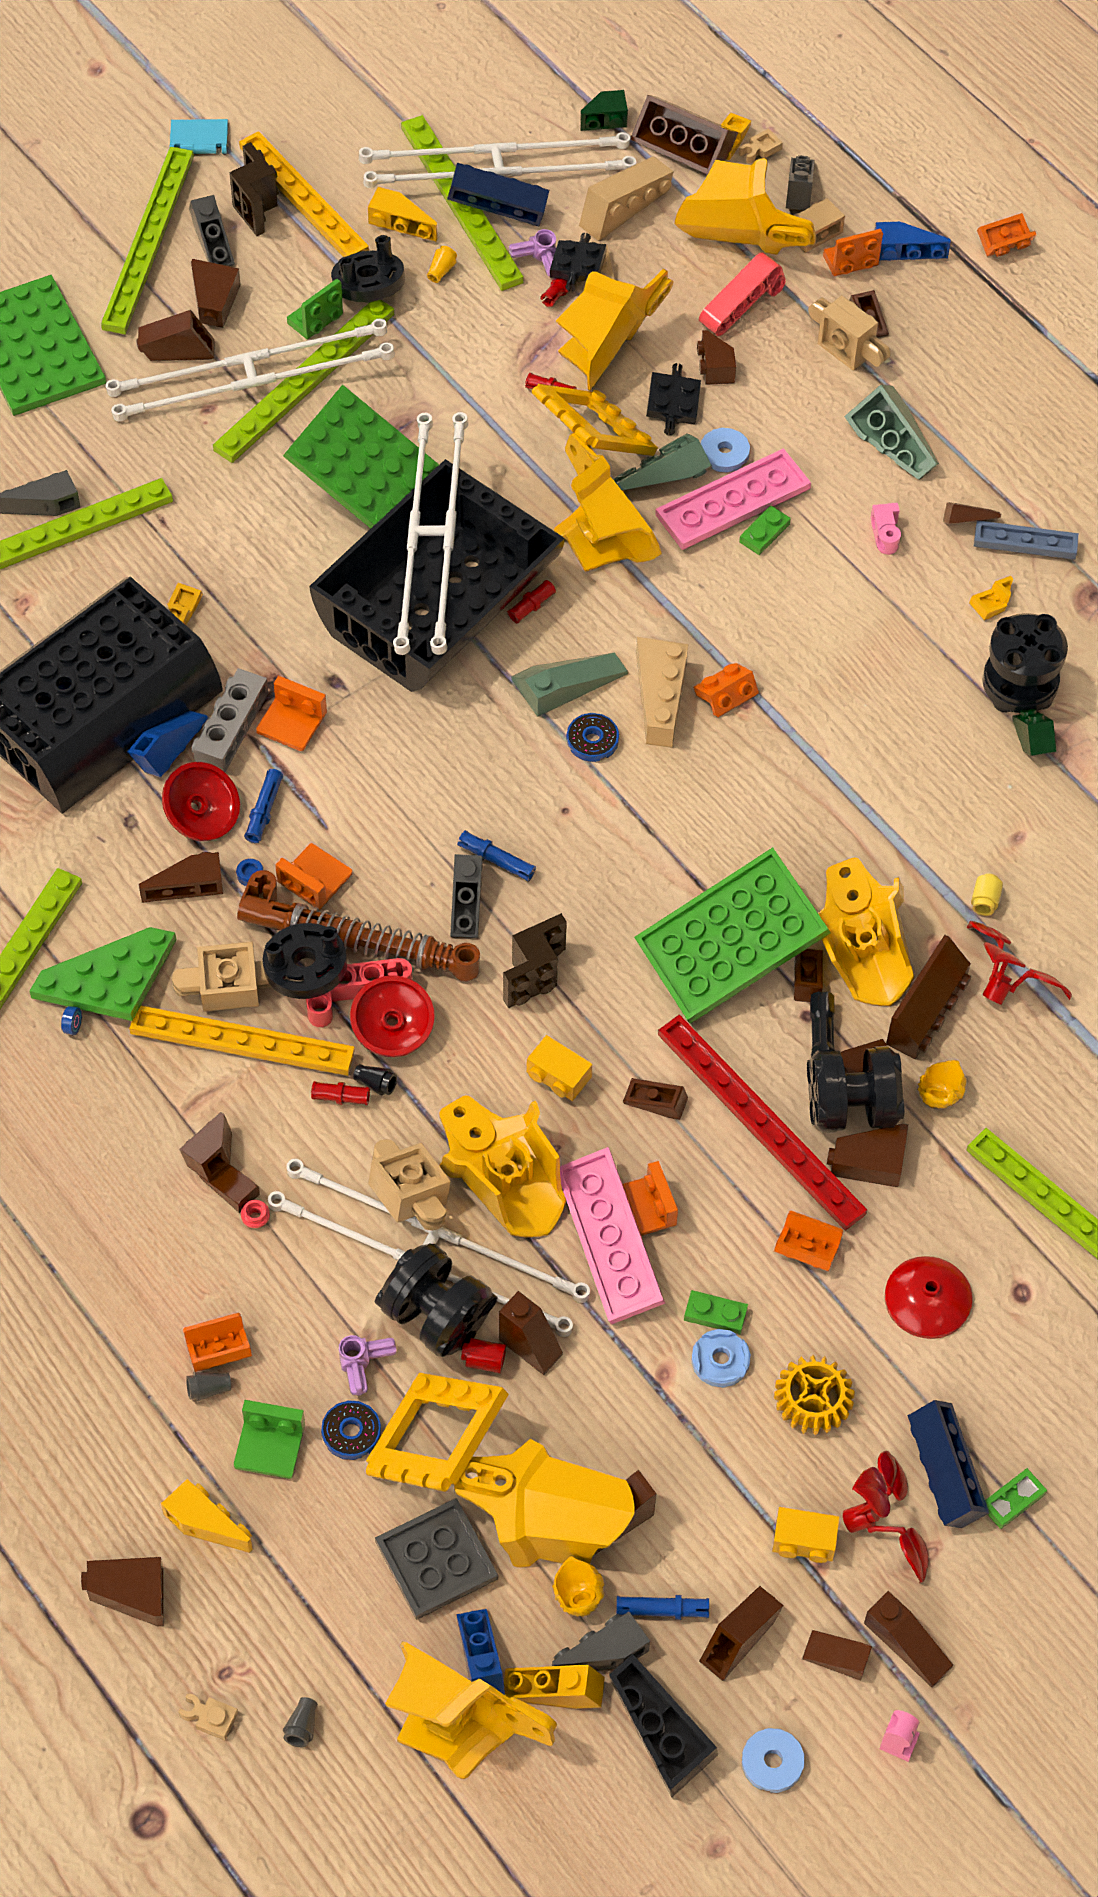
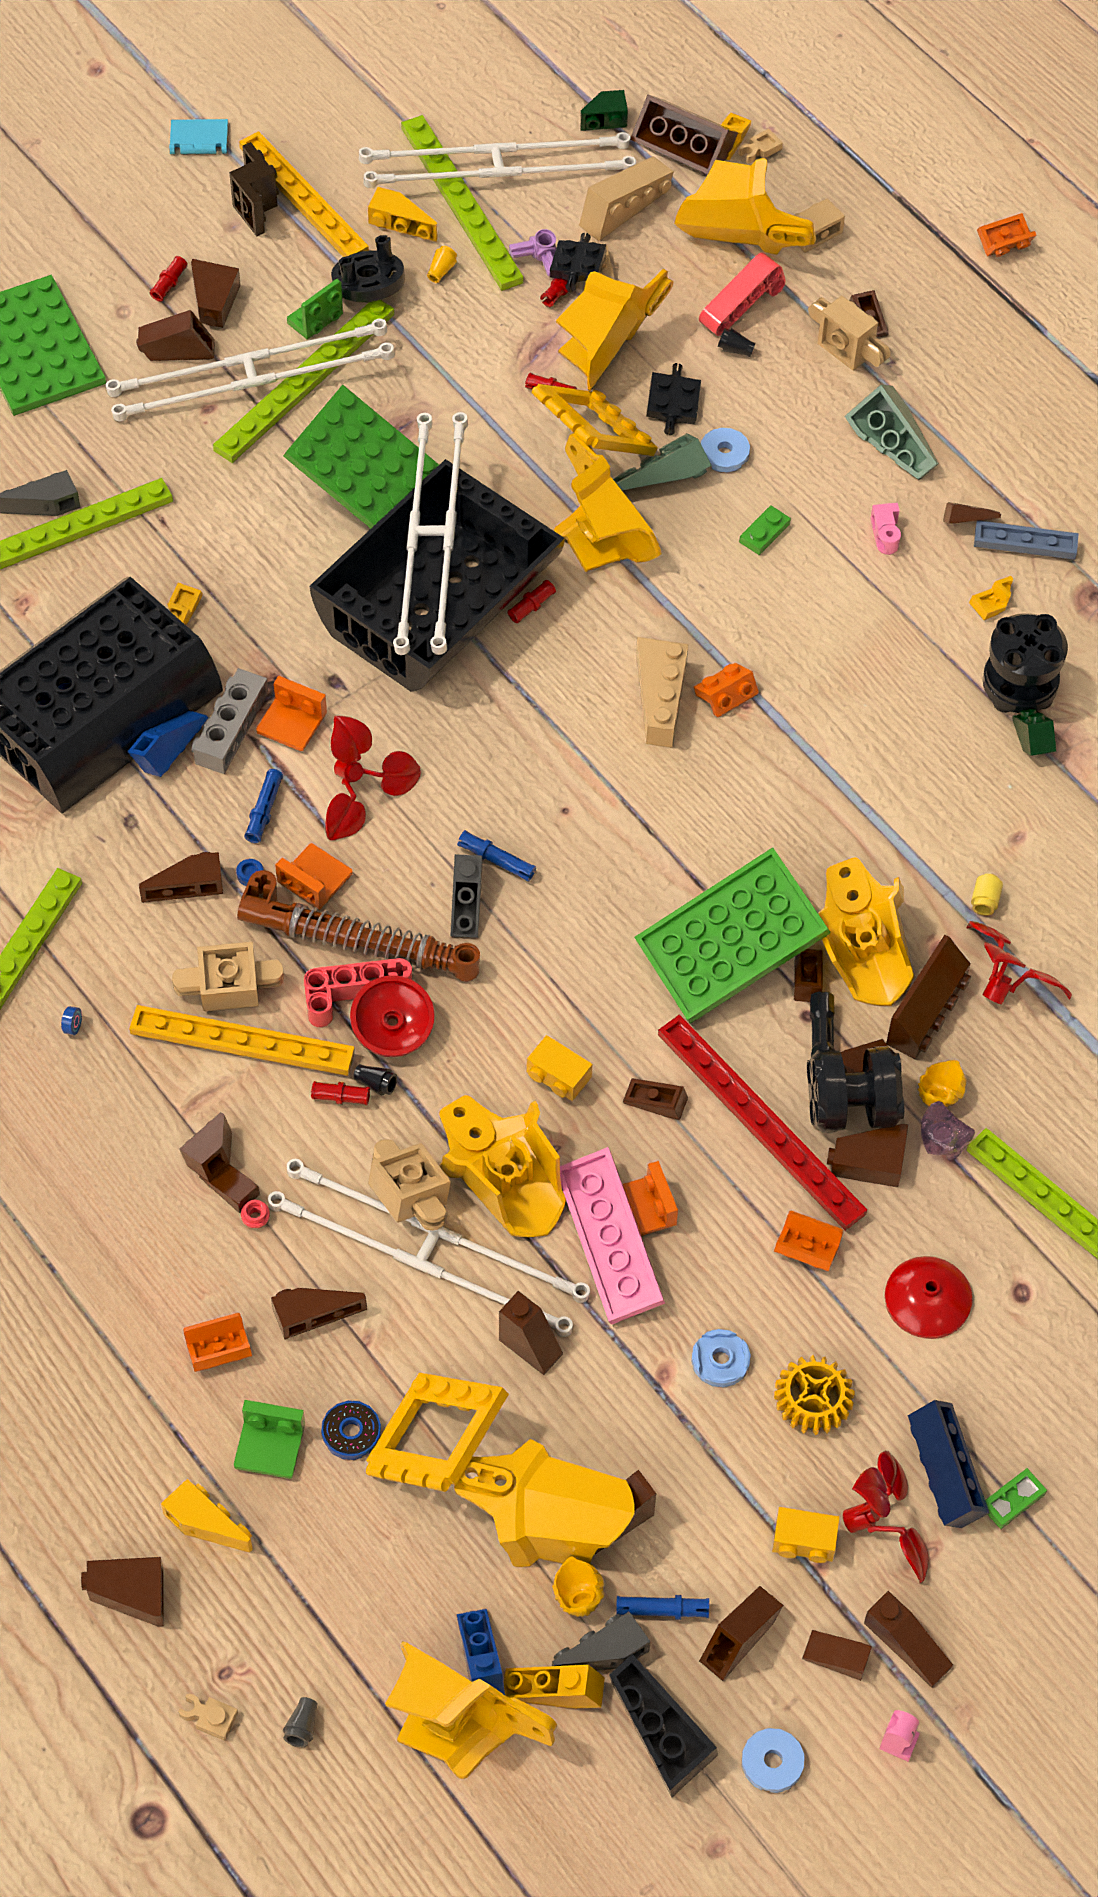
bright green plate [29,927,177,1021] -> none
lime plate [101,147,194,335] -> none
red dish [162,762,240,841] -> none
dark grey cone [186,1372,231,1401] -> none
dark grey slope [189,195,235,266] -> none
black piece [262,923,347,999] -> none
lavender axle [339,1335,396,1396] -> none
black piece [374,1243,498,1357] -> none
dark grey plate [375,1498,498,1620] -> none
dark blue brick [447,163,550,227] -> none
red brick [461,1338,507,1374] -> none
dark brown bracket [503,913,567,1008] -> none
sand green wedge [511,652,628,717] -> none
tile [566,713,619,762] -> none
bright pink plate [655,448,811,550] -> none
bright green piece [684,1290,748,1335] -> none
reddish brown slope [697,330,736,385] -> none
dark grey slope [786,155,815,210] -> none
orange bracket [823,229,883,276] -> none
blue slope [875,221,951,261] -> none
none -> red pin [150,256,188,302]
none -> reddish brown slope [271,1288,367,1340]
none -> red plant [325,716,421,840]
none -> black cone [717,328,756,357]
none -> hair [921,1101,975,1160]

